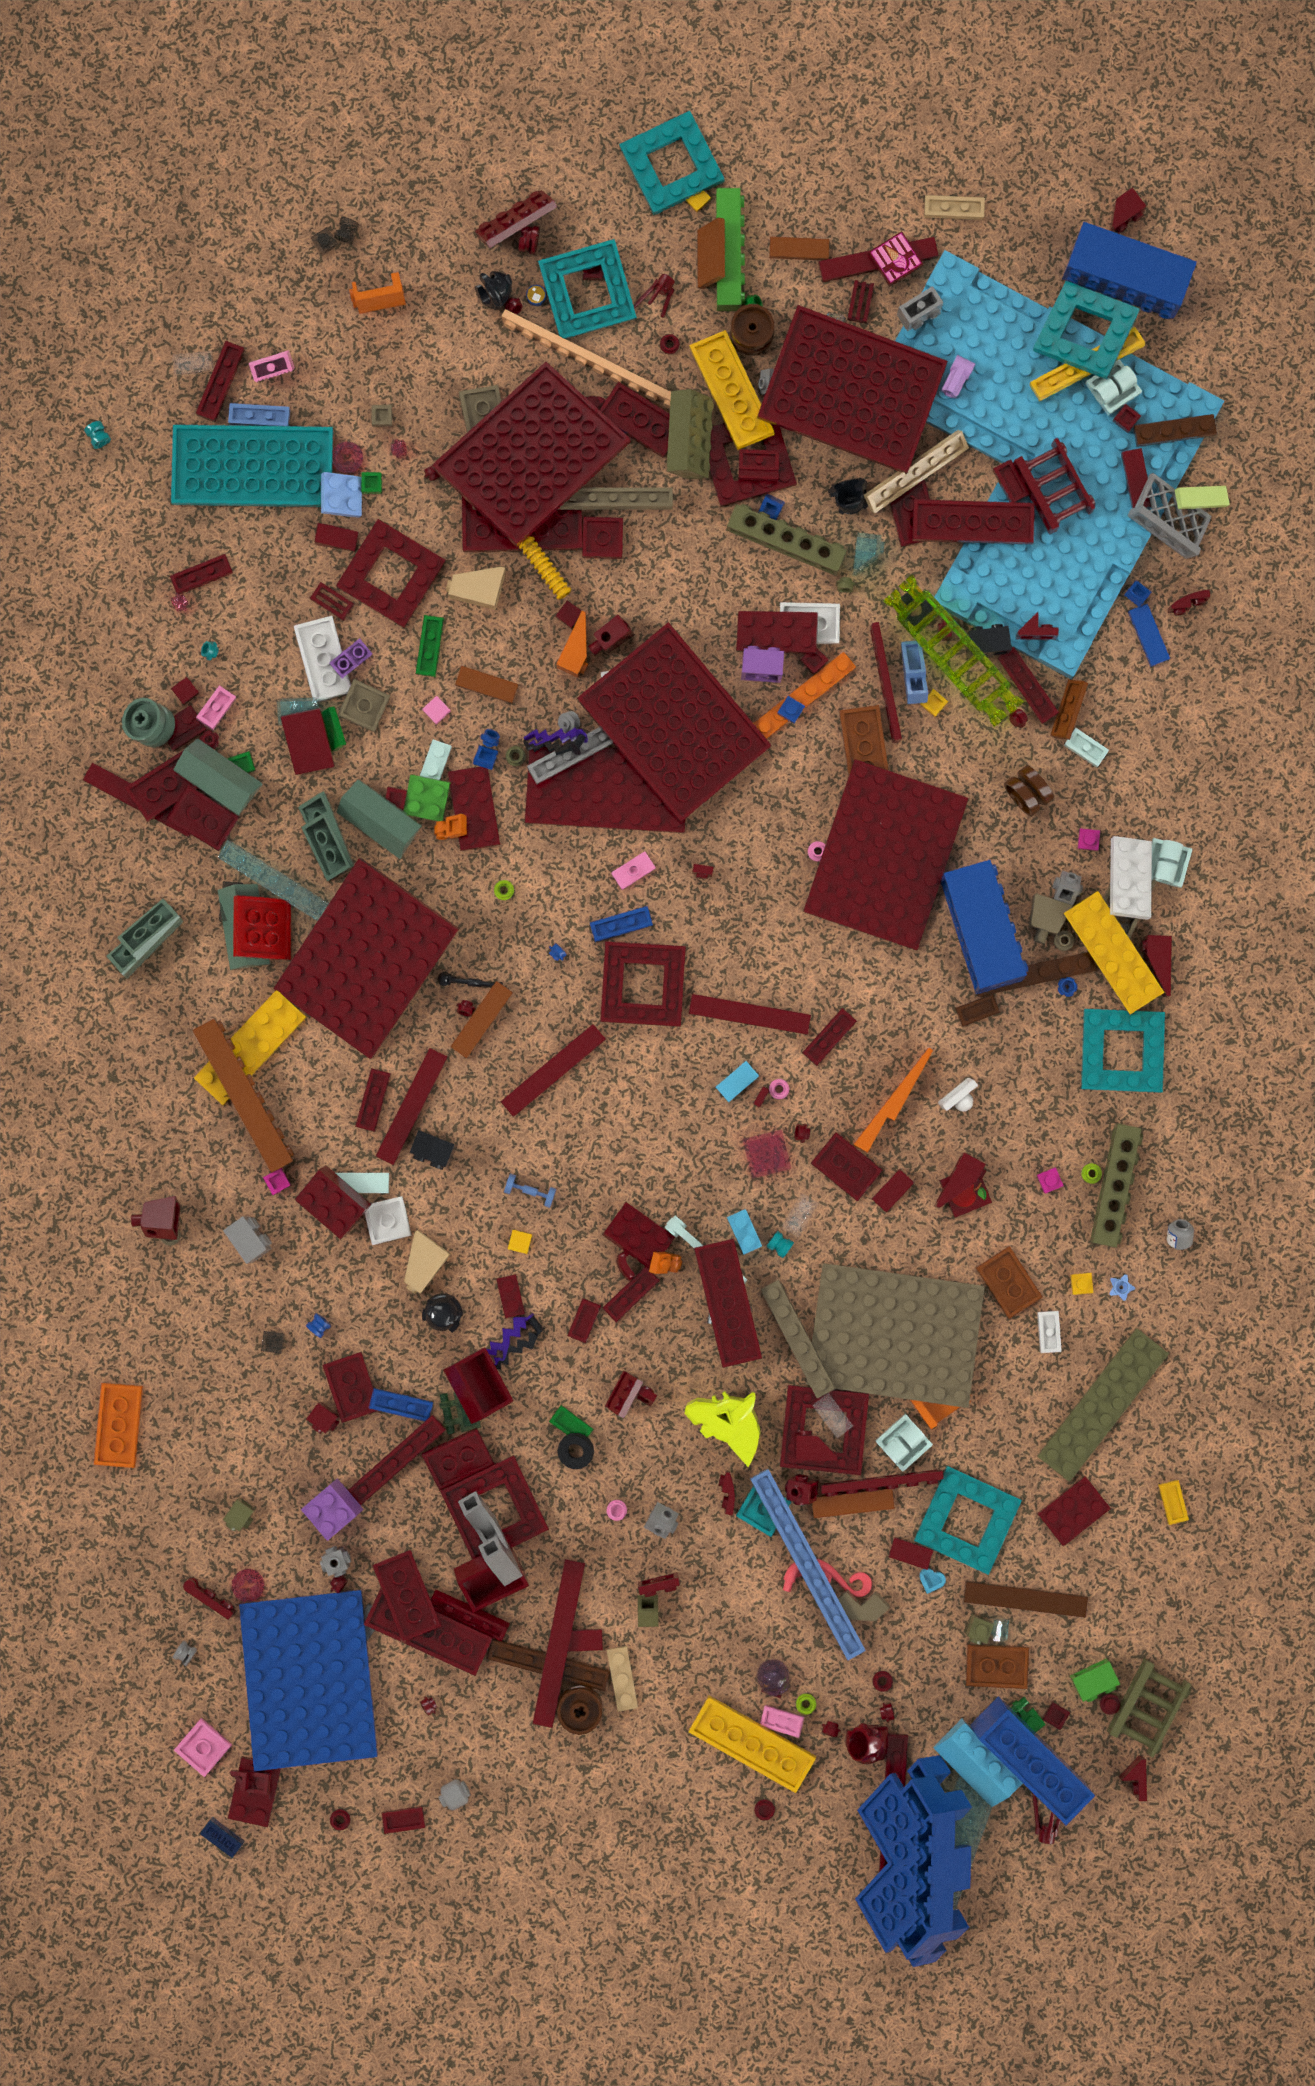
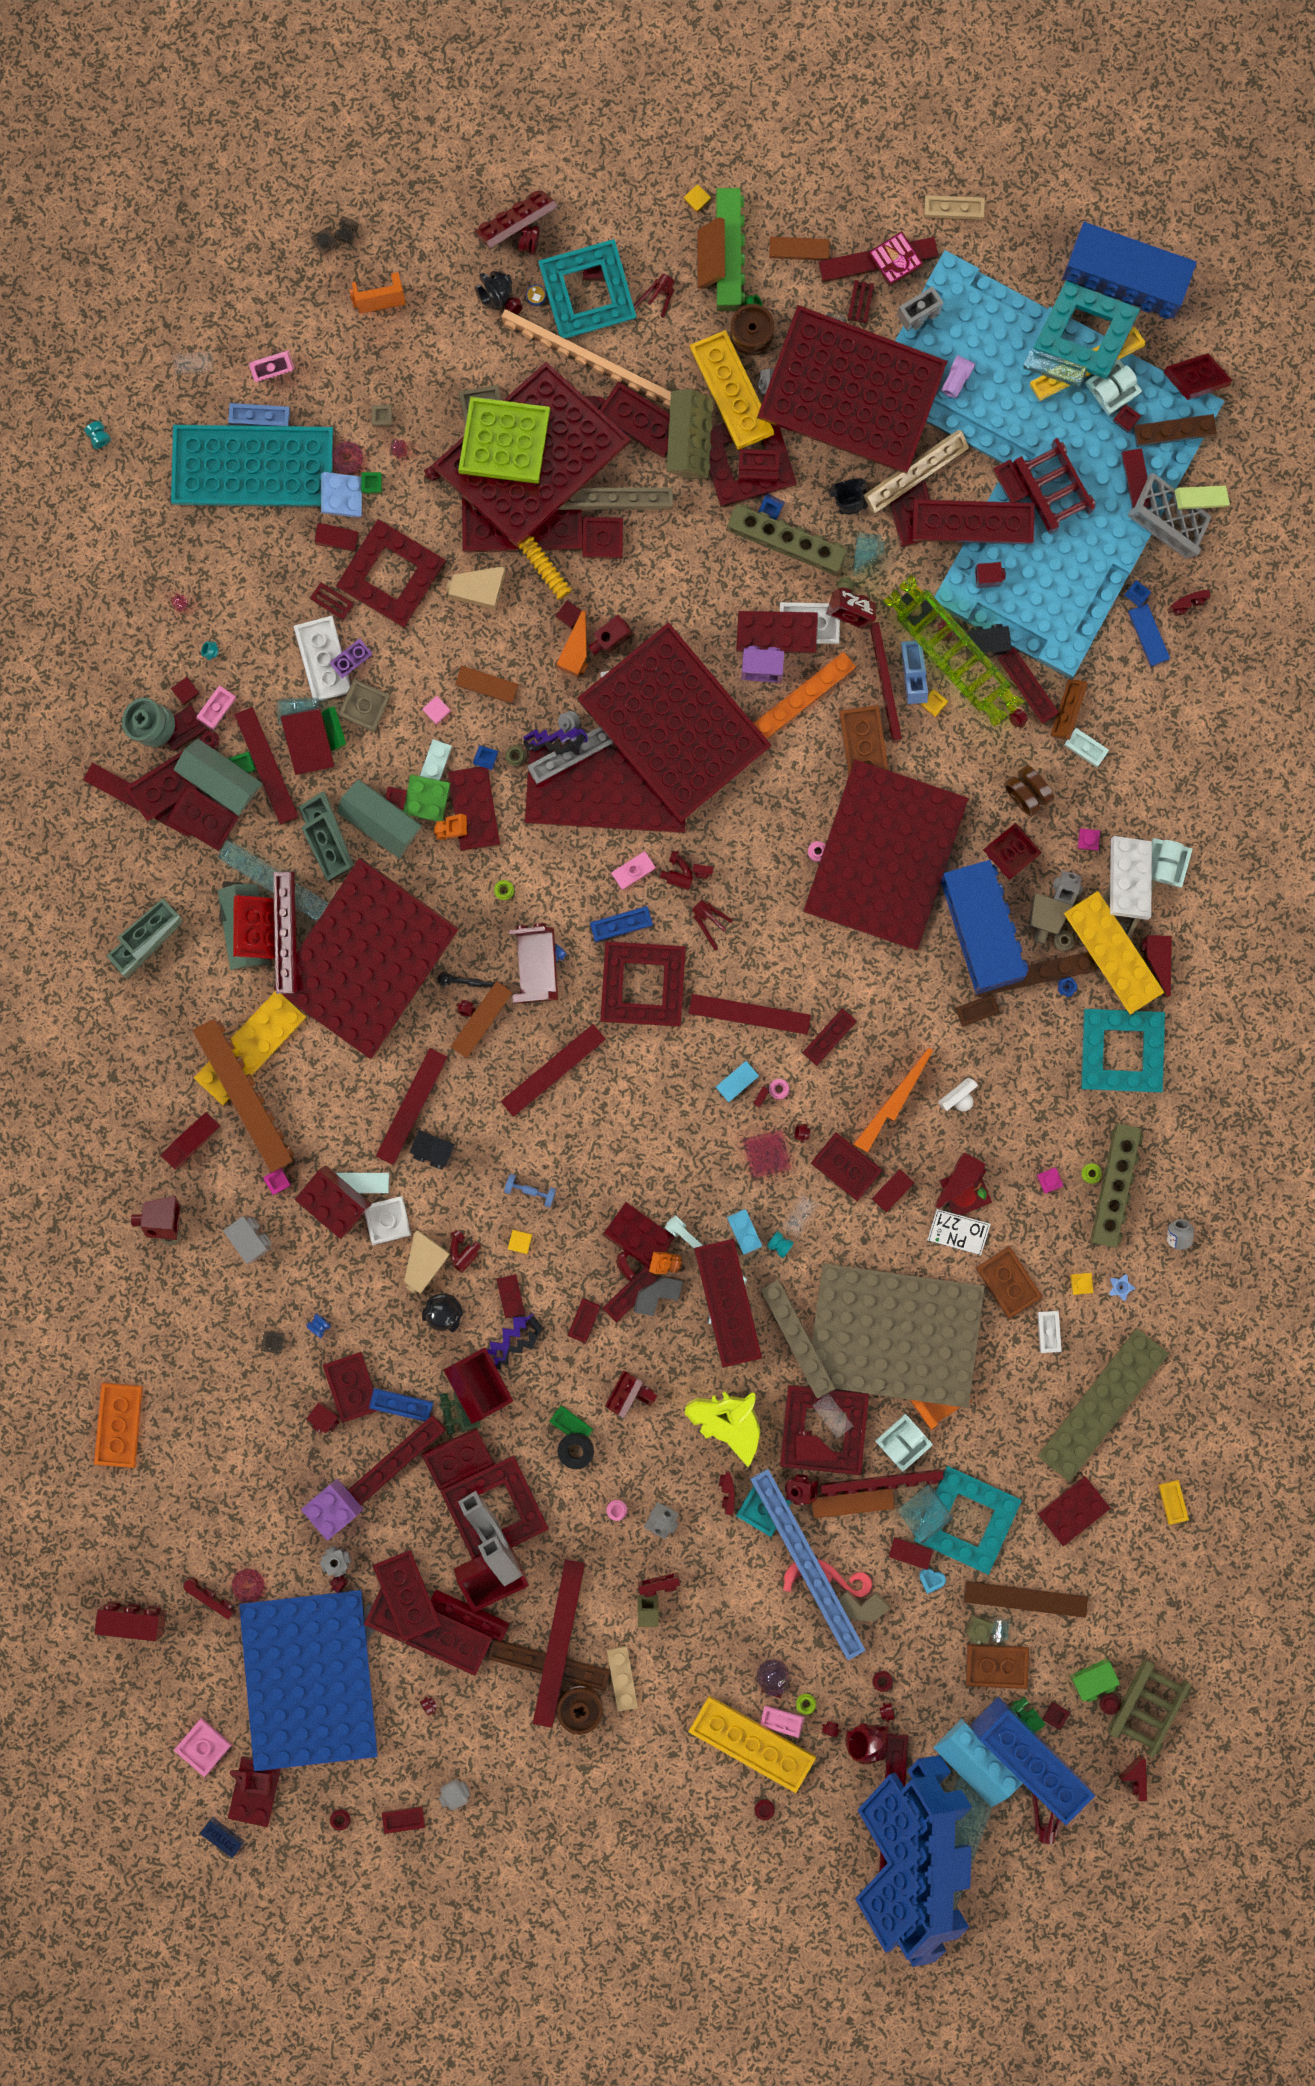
dark red tile [170,554,233,595] -> none
light grey wheel [172,1640,197,1666] -> none
dark red plate [196,341,245,422] -> none
olive brick [223,1498,256,1531] -> none
dark red tile [355,1068,391,1132] -> none
green tile [415,615,444,677] -> none
blue plate [480,729,500,747] -> none
dark red tile [568,1629,603,1652] -> none
teal plate [619,111,725,215] -> none
dark red plate [660,334,680,354] -> none
blue plate [777,696,805,724] -> none
dark red plate [800,648,828,675] -> none
dark red slope [1015,612,1059,640] -> none
dark red slope [1109,187,1146,234] -> none
none -> dark red piece [94,1601,166,1642]
none -> dark red slope [160,1112,220,1170]
none -> dark red tile [234,707,299,825]
none -> tile [273,871,297,994]
none -> dark red plant [450,1230,481,1273]
none -> lime plate [458,397,550,484]
none -> panel [509,923,558,1003]
none -> dark grey tile [633,1276,683,1316]
none -> dark red plant [659,851,693,891]
none -> dark red plant [692,900,733,951]
none -> dark red slope [826,588,876,629]
none -> clear light blue plate [897,1485,953,1544]
none -> white sticker [927,1209,990,1255]
none -> dark red brick [975,562,1006,588]
none -> dark red plate [983,823,1042,880]
none -> clear light blue tile [1023,349,1087,388]
none -> dark red plate [1163,353,1232,400]

